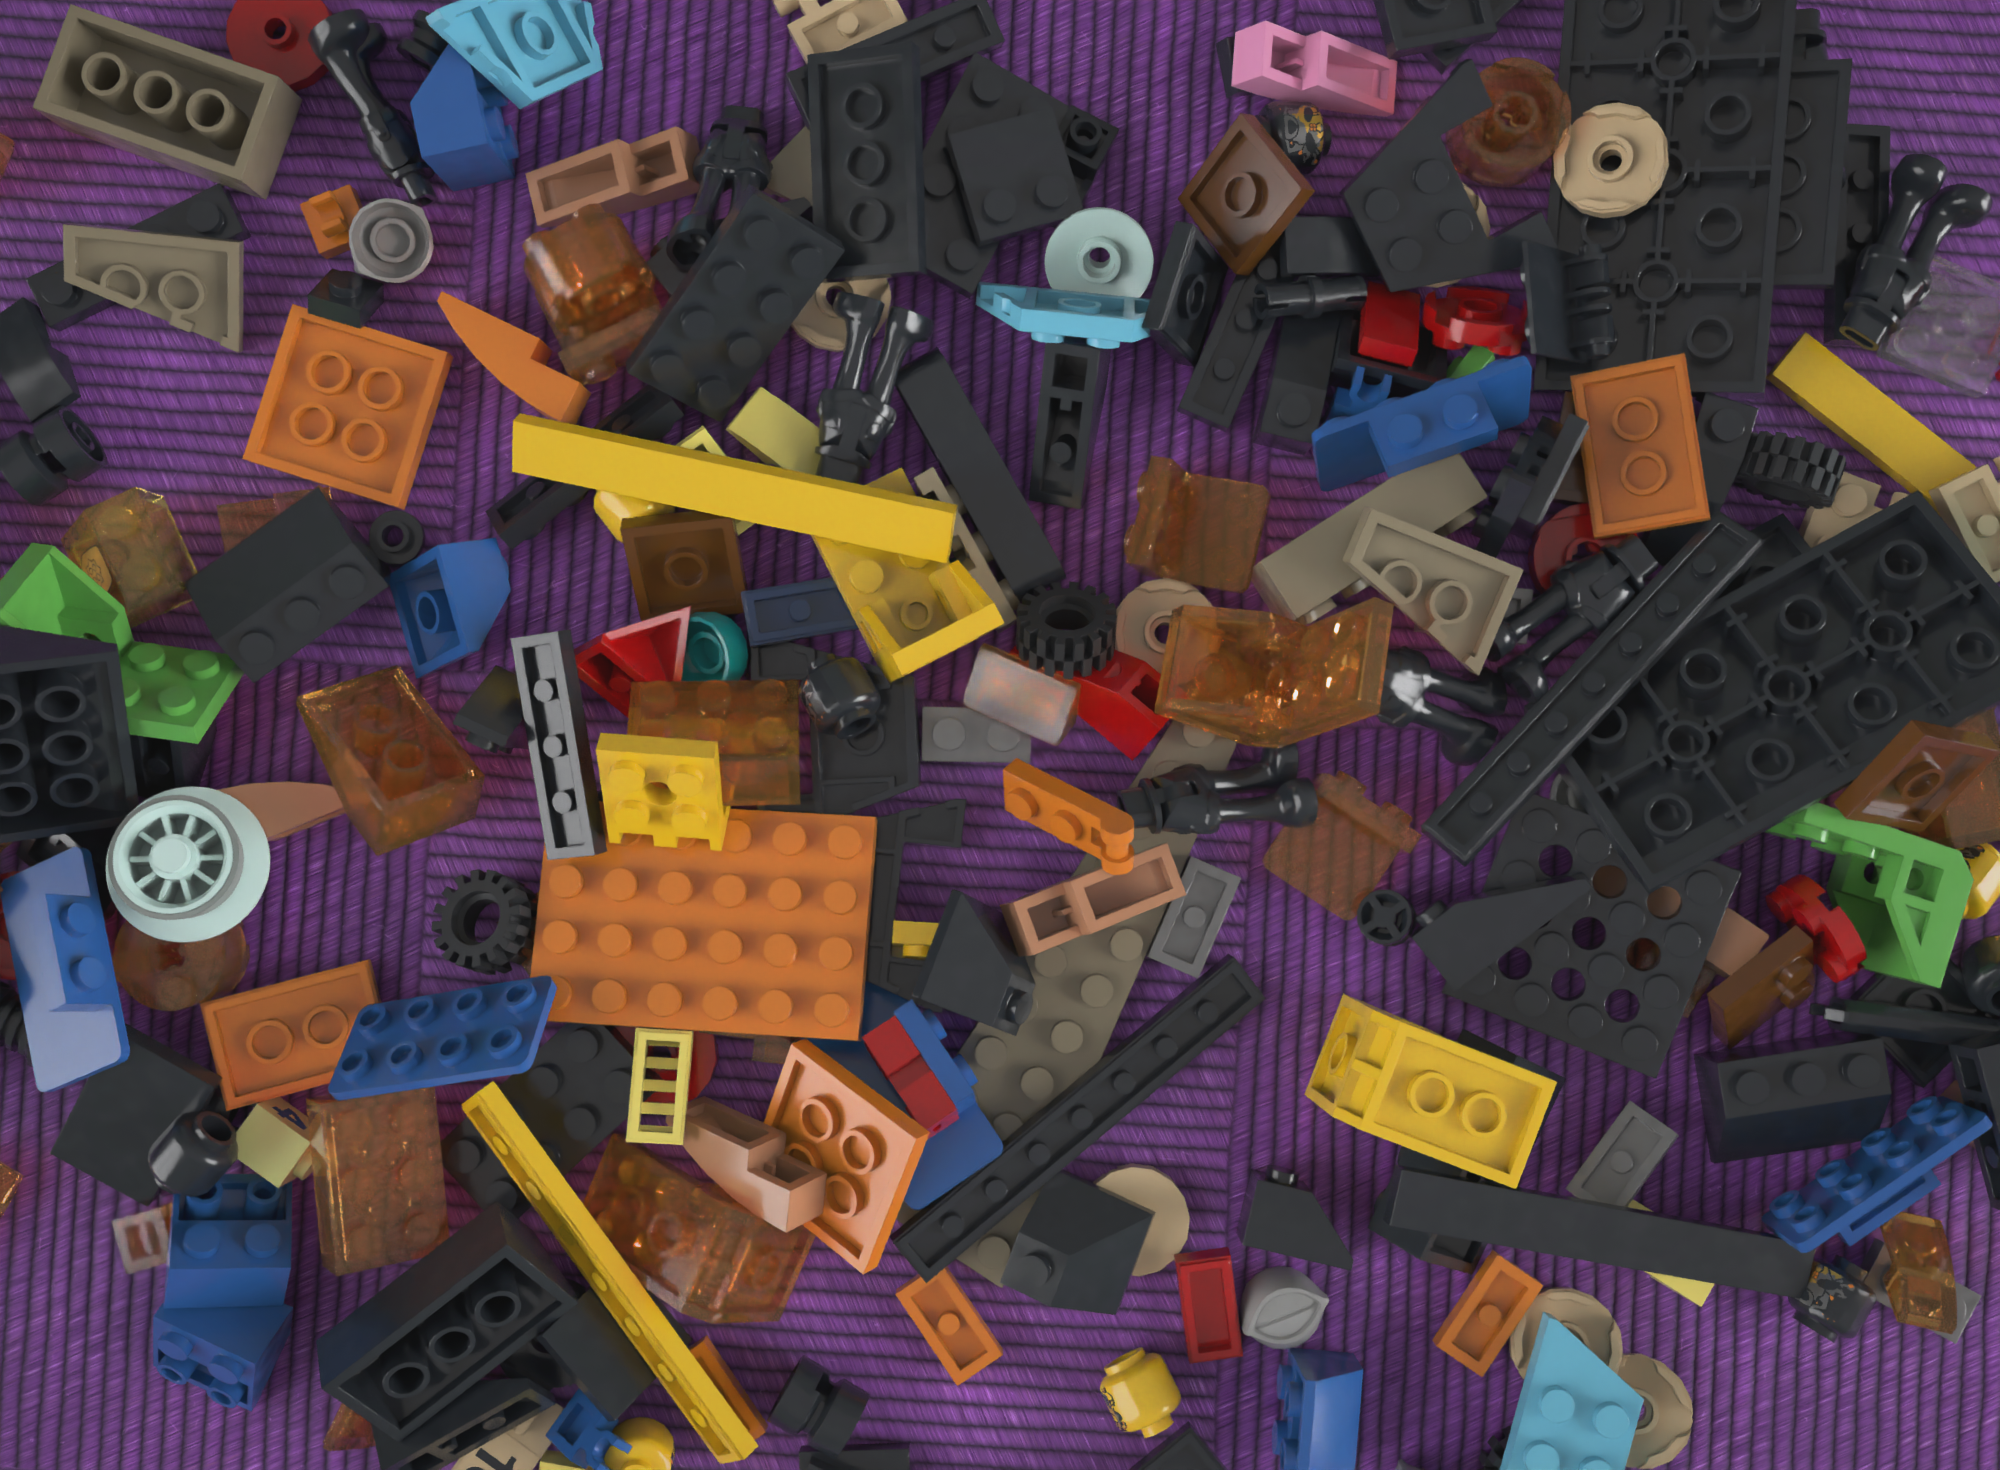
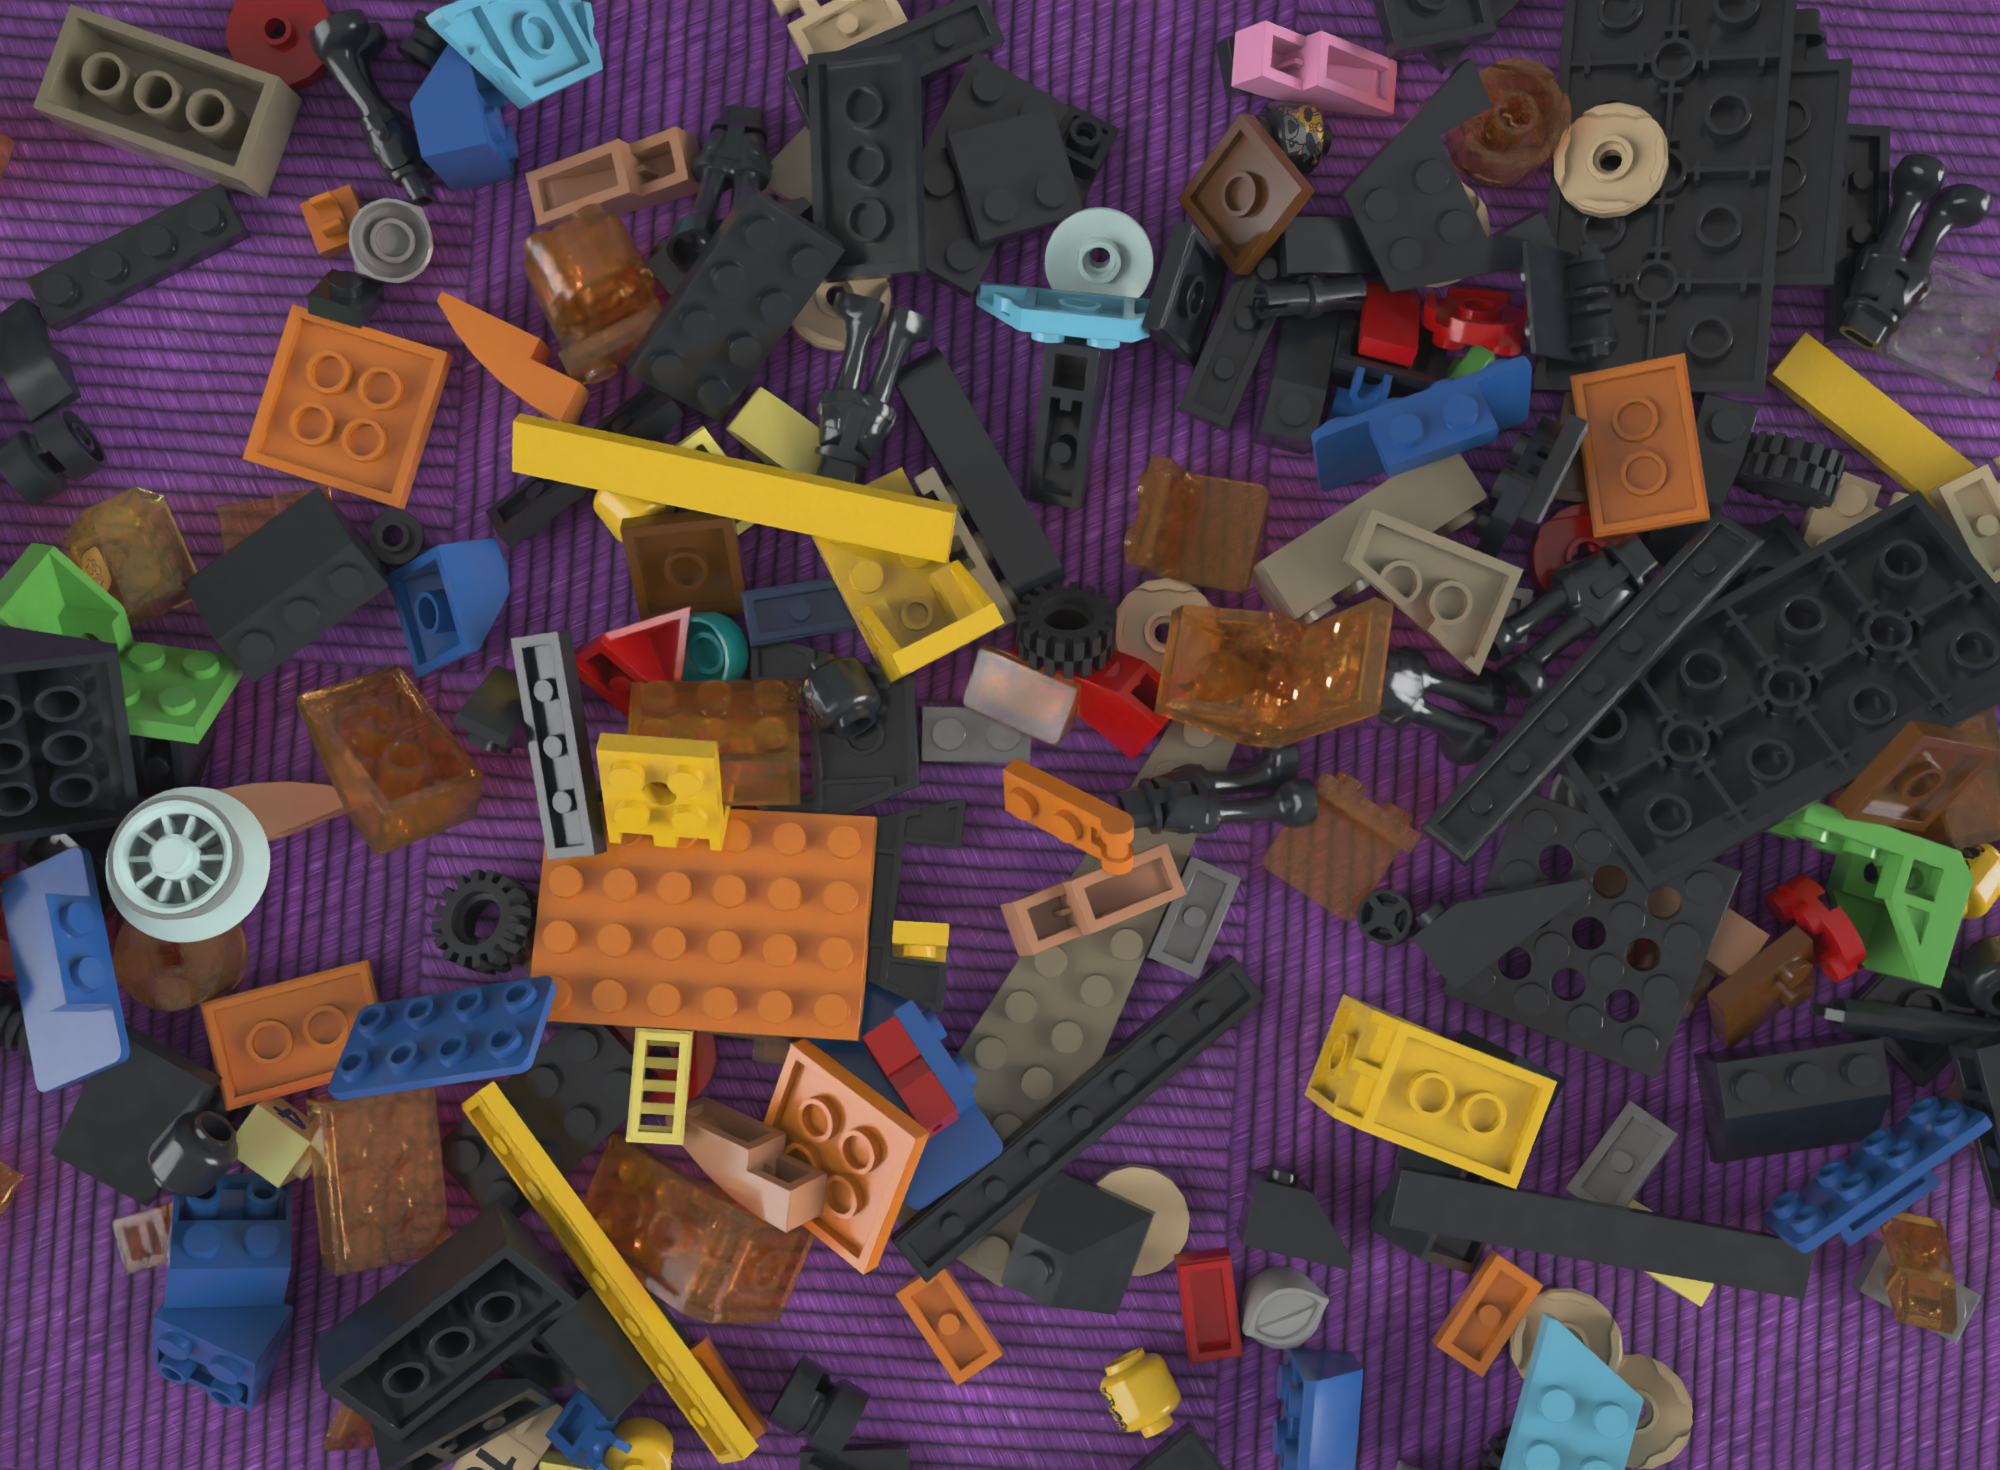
dark tan wing [63,223,244,353] -> none
black slope [911,889,1036,1036] -> none
black head [1788,1254,1877,1343] -> none

